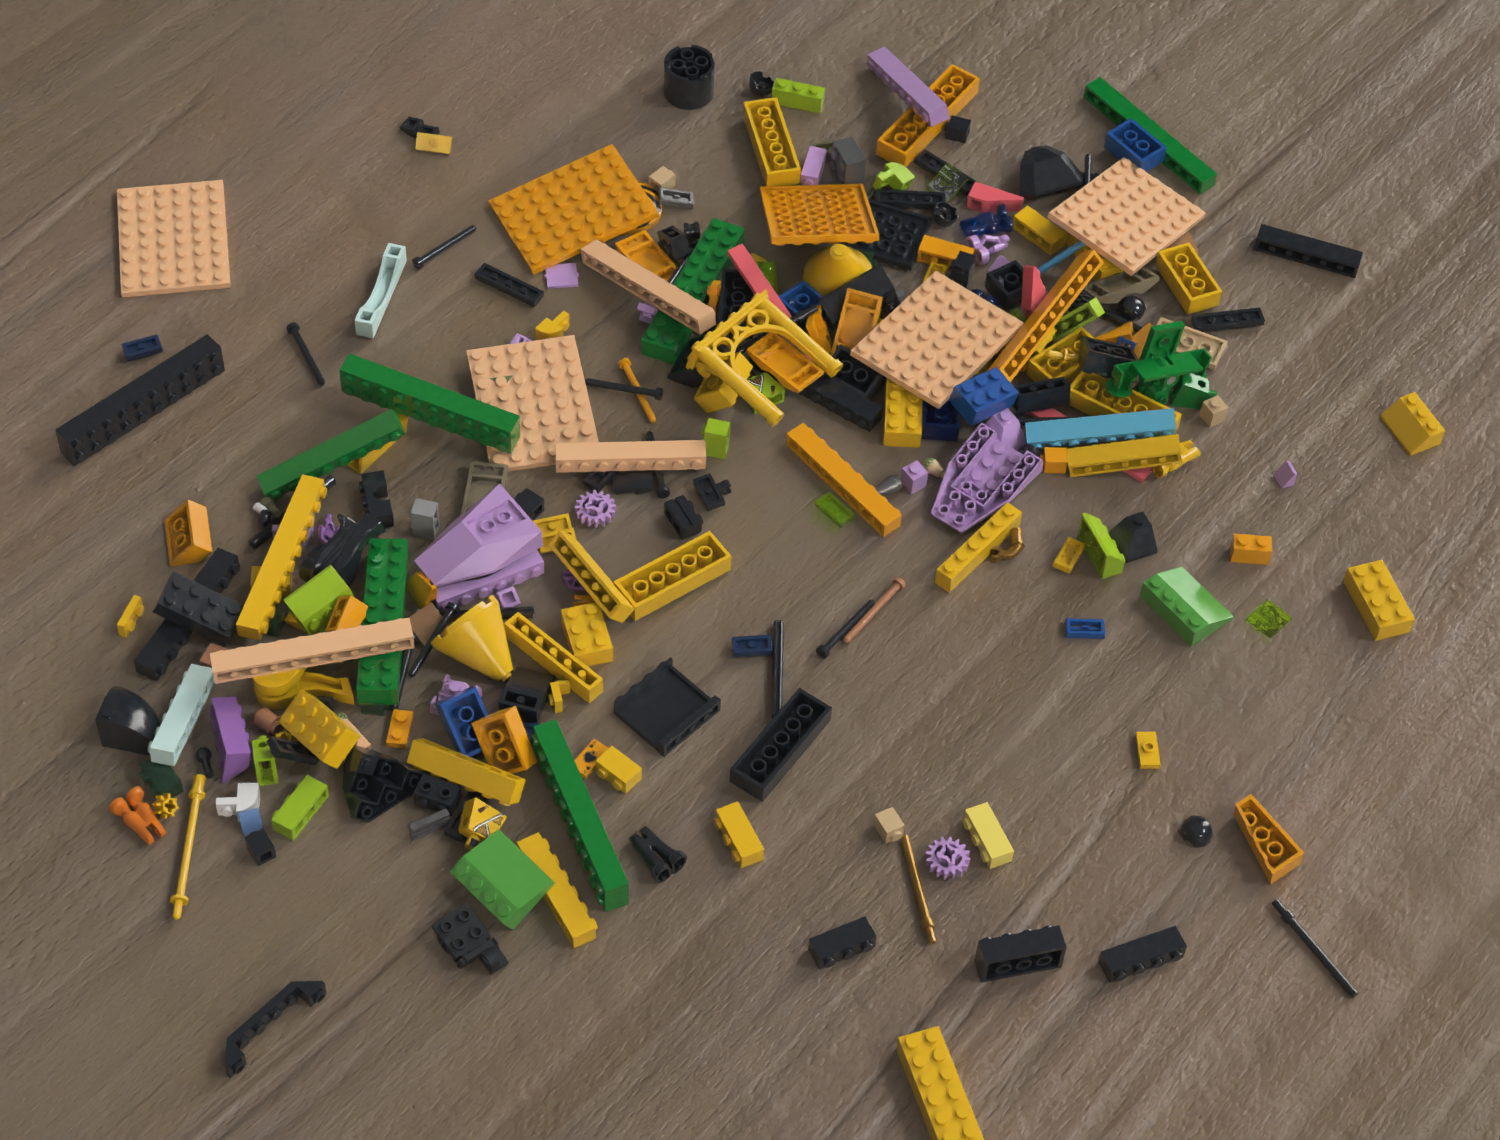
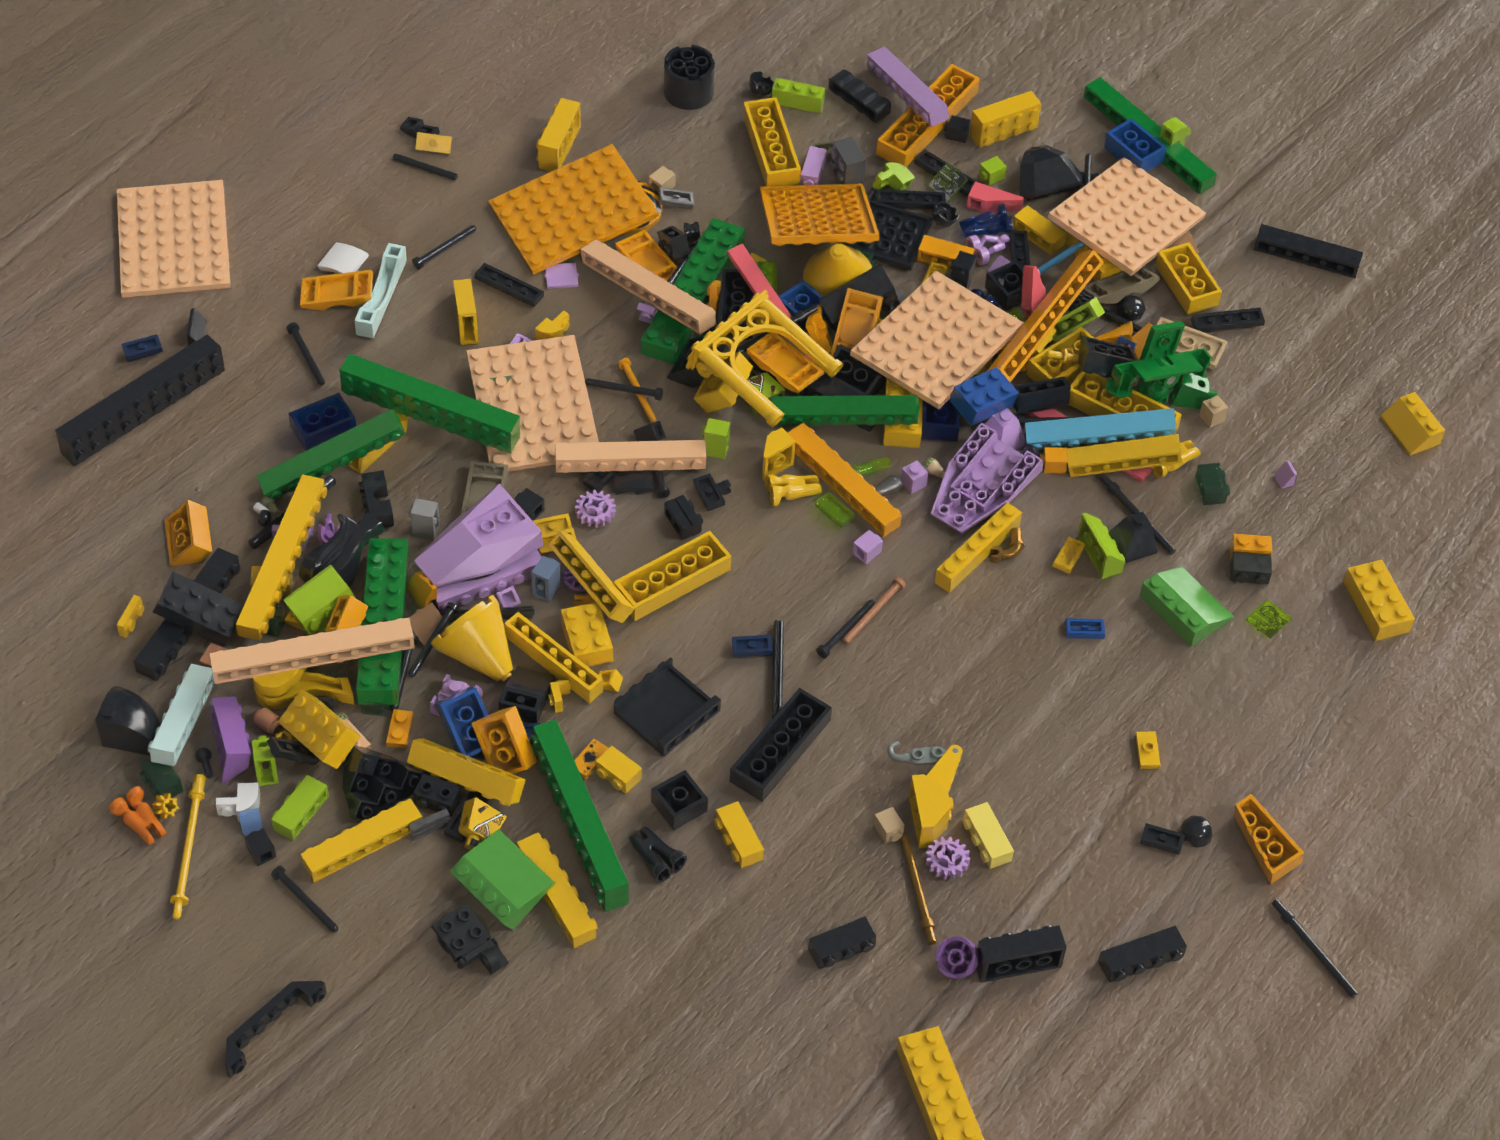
none -> black slope [187,308,207,346]
none -> black bar [271,865,339,933]
none -> clear blue brick [288,393,356,451]
none -> light orange slope [300,270,373,311]
none -> yellow brick [300,799,423,883]
none -> white slope [317,242,369,274]
none -> black bar [393,153,458,181]
none -> yellow slope [453,279,479,345]
none -> sand blue brick [531,556,561,602]
none -> yellow brick [536,98,581,172]
none -> yellow slope [599,669,623,693]
none -> black panel [633,421,666,441]
none -> black brick [651,770,708,830]
none -> yellow slope [762,428,796,481]
none -> yellow piece [765,474,822,507]
none -> green brick [771,395,920,426]
none -> black brick [828,69,891,123]
none -> lavender brick [852,530,883,564]
none -> clear neon green axle [853,457,891,475]
none -> yellow slope [887,741,963,849]
none -> medium lavender cylinder [936,936,979,979]
none -> yellow brick [969,91,1042,148]
none -> lime brick [979,156,1007,186]
none -> black plate [1009,230,1031,267]
none -> black bar [1099,473,1176,555]
none -> black plate [1140,823,1185,855]
none -> lime brick [1160,117,1191,146]
none -> clear green brick [1195,463,1230,505]
none -> pearl dark grey brick [1230,551,1272,584]

